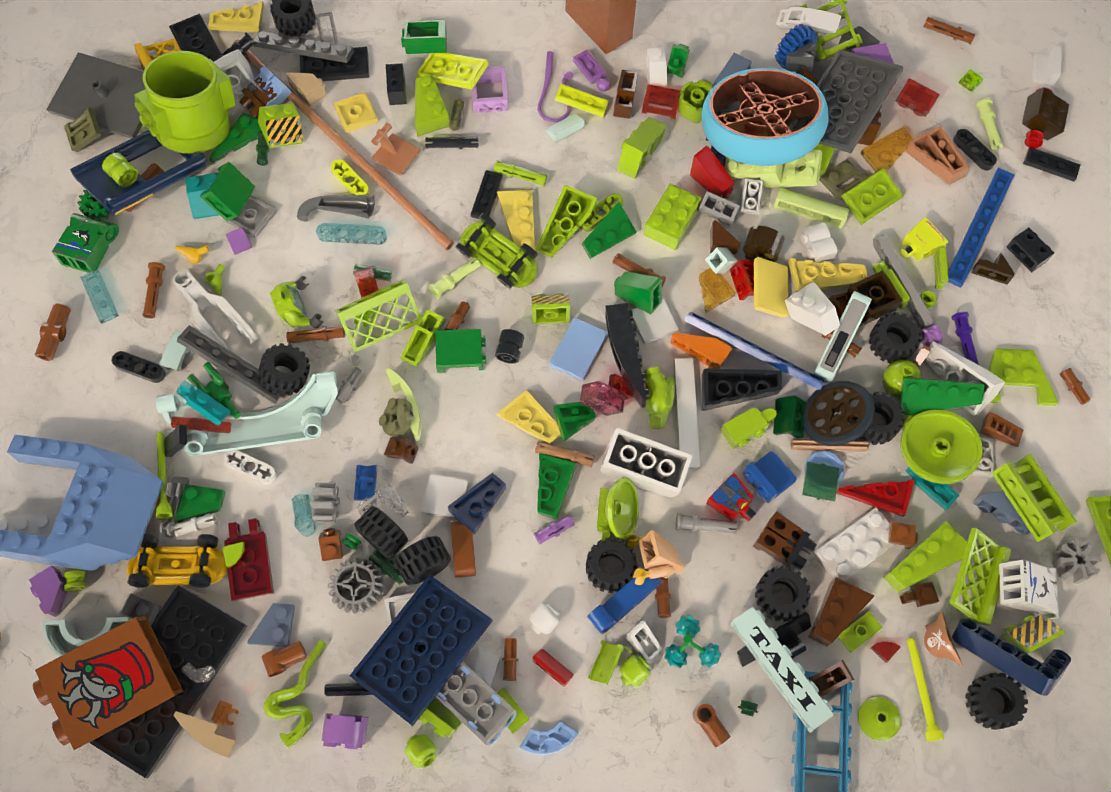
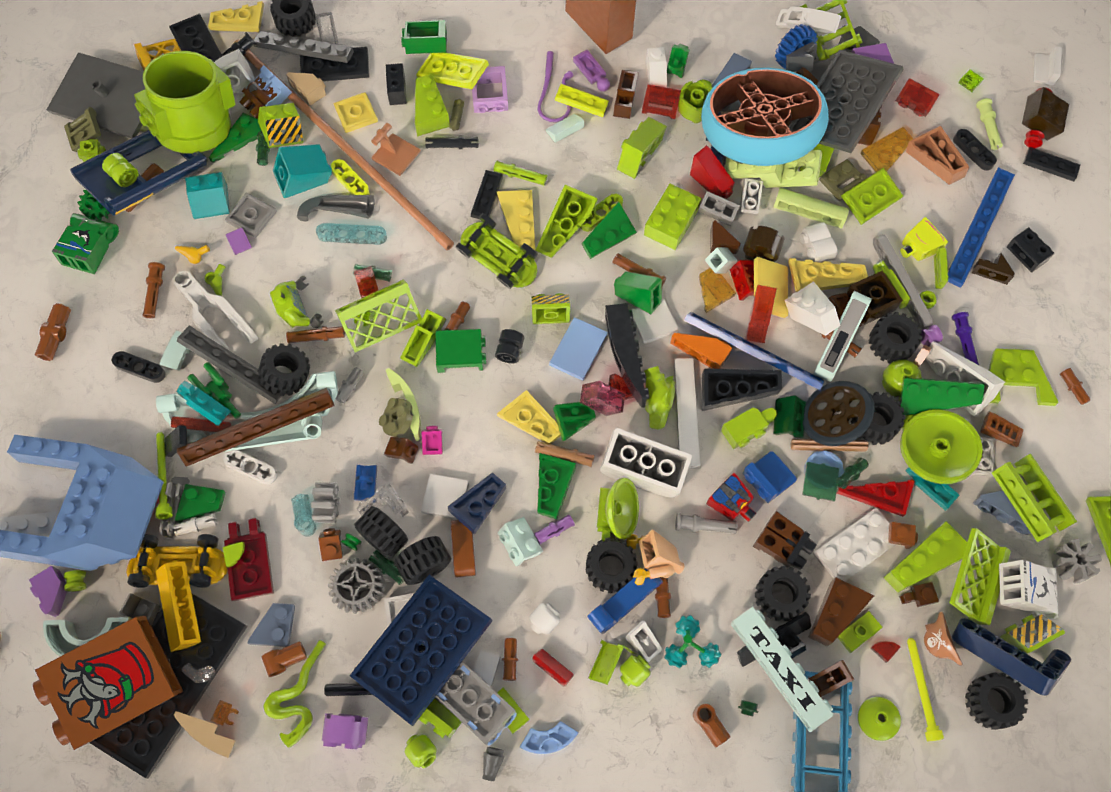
clear light blue tile [80,270,119,324] -> none
green panel [200,162,255,221] -> none
yellowish green pin [429,257,481,299] -> none
dark orange pin [923,17,975,45] -> none
none -> lime brick [77,139,106,162]
none -> yellow brick [155,561,201,652]
none -> reddish brown tile [177,388,335,467]
none -> teal slope [272,144,332,198]
none -> dark pink bracket [422,426,443,455]
none -> dark grey cone [482,747,505,781]
none -> light aqua bracket [498,517,543,566]
none -> clear red slope [745,285,777,344]
none -> clear green pin [836,457,869,489]

